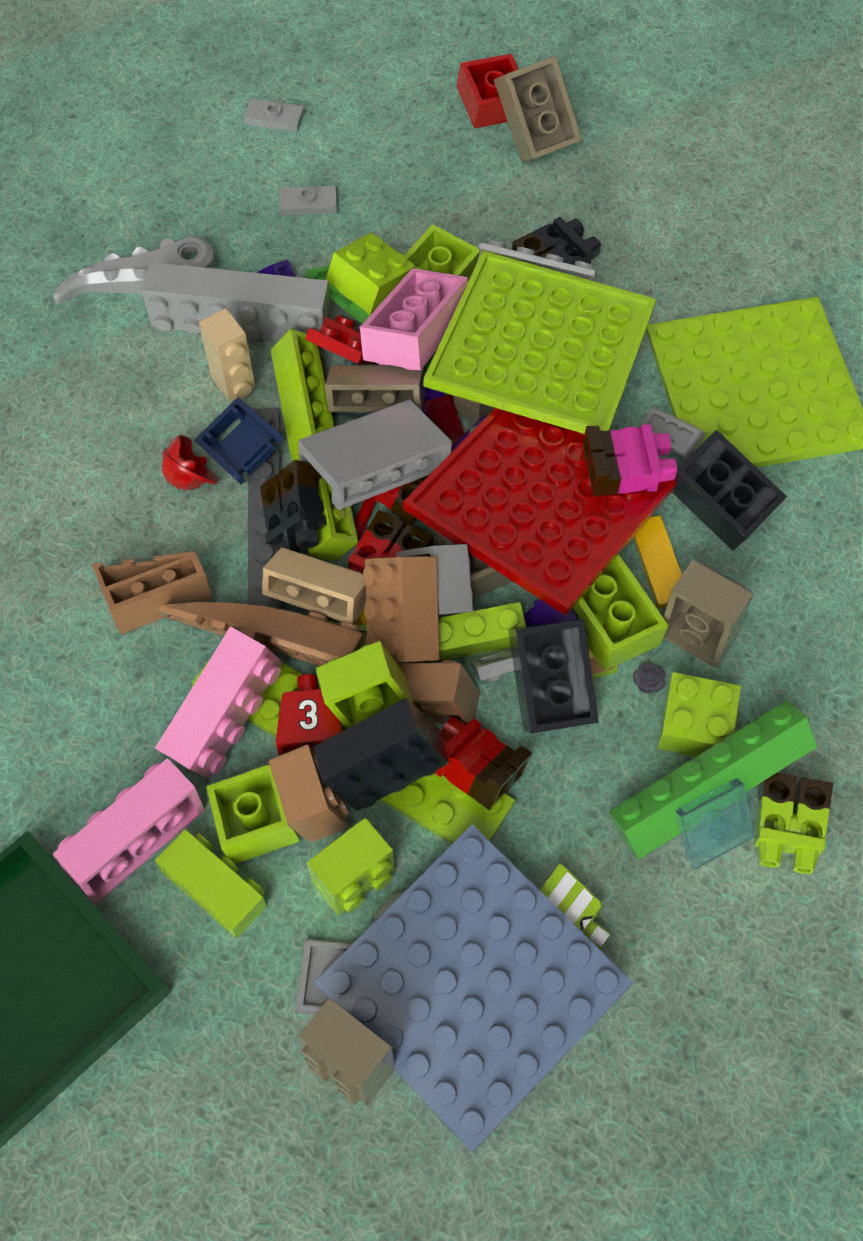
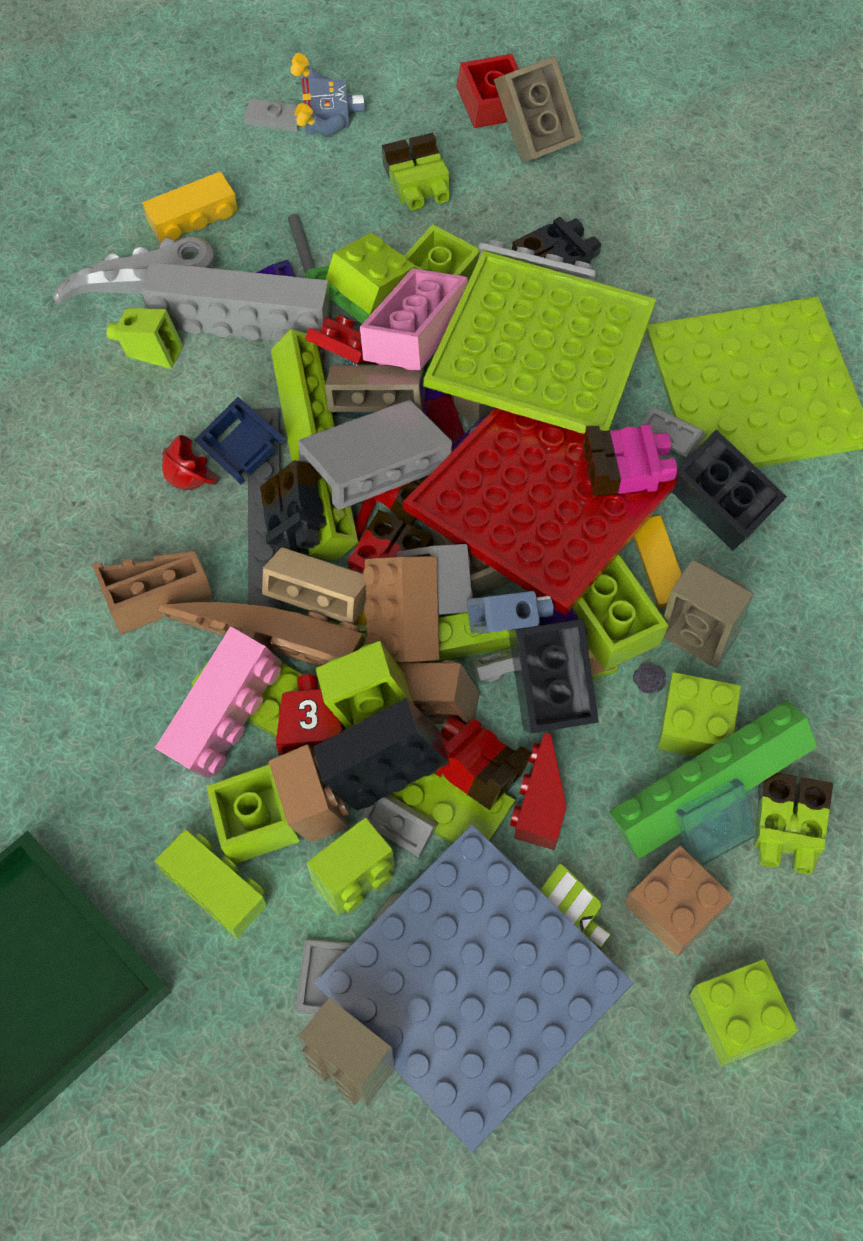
bright pink brick [53,758,205,905] -> none
tan brick [199,308,256,402] -> none
light grey plate [279,186,337,216] -> none
none -> lime torso [107,308,183,369]
none -> yellow brick [142,171,238,244]
none -> dark grey bar [288,214,315,275]
none -> sand blue torso [290,53,364,136]
none -> light grey plate [359,795,438,857]
none -> lime hips [382,132,449,211]
none -> sand blue torso [466,591,553,633]
none -> red slope [510,733,566,850]
none -> medium nougat brick [625,845,734,957]
none -> lime brick [690,959,798,1066]

